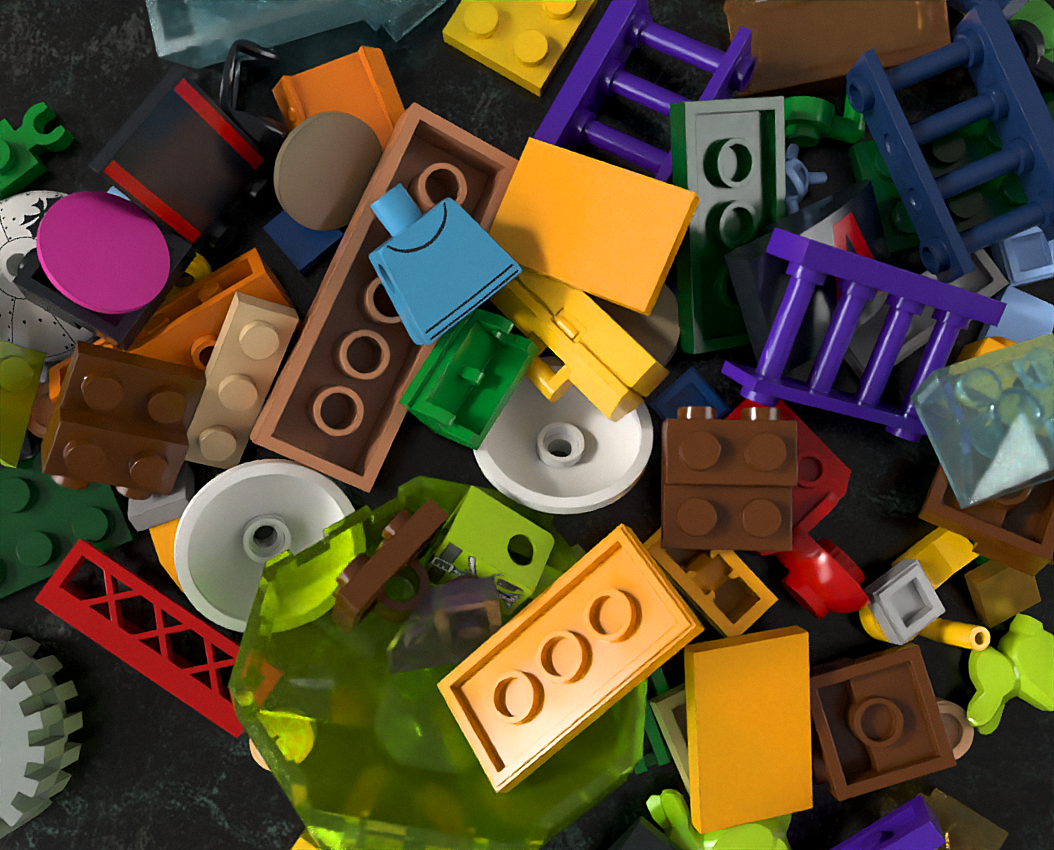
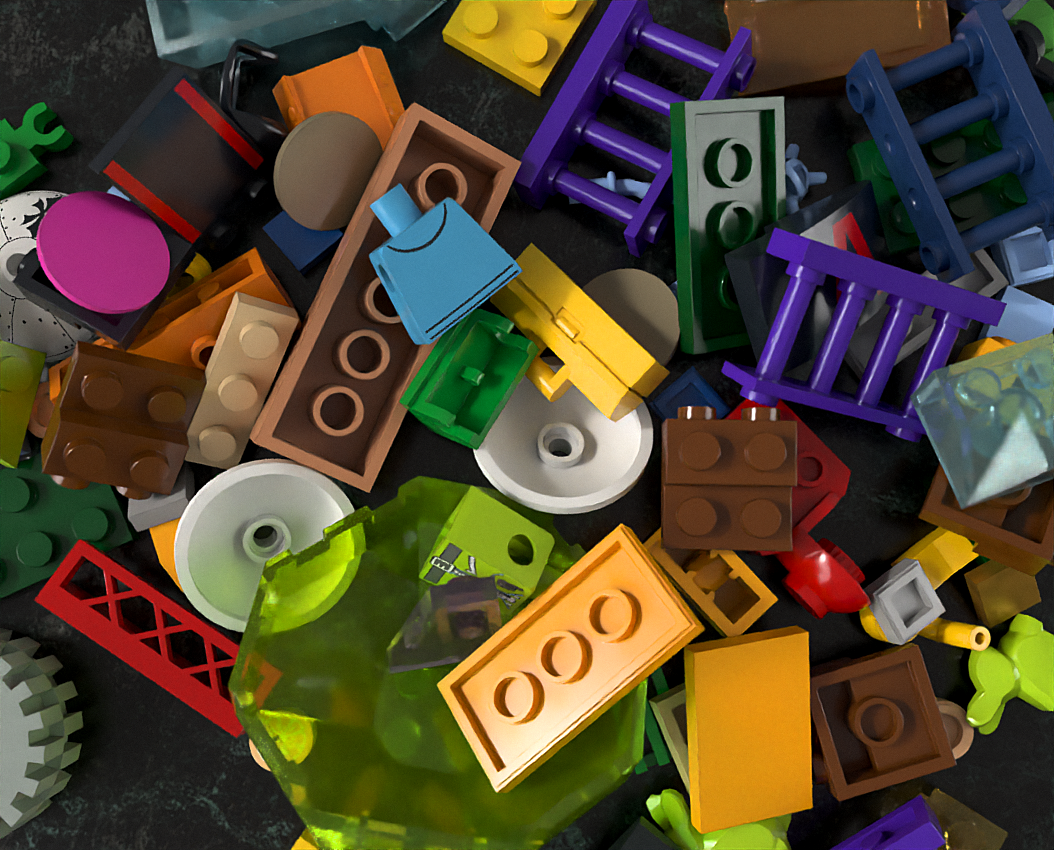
reddish brown plate [331,498,449,635] -> none
light orange tile [488,137,700,317] -> none
green plate [784,92,866,147] -> none

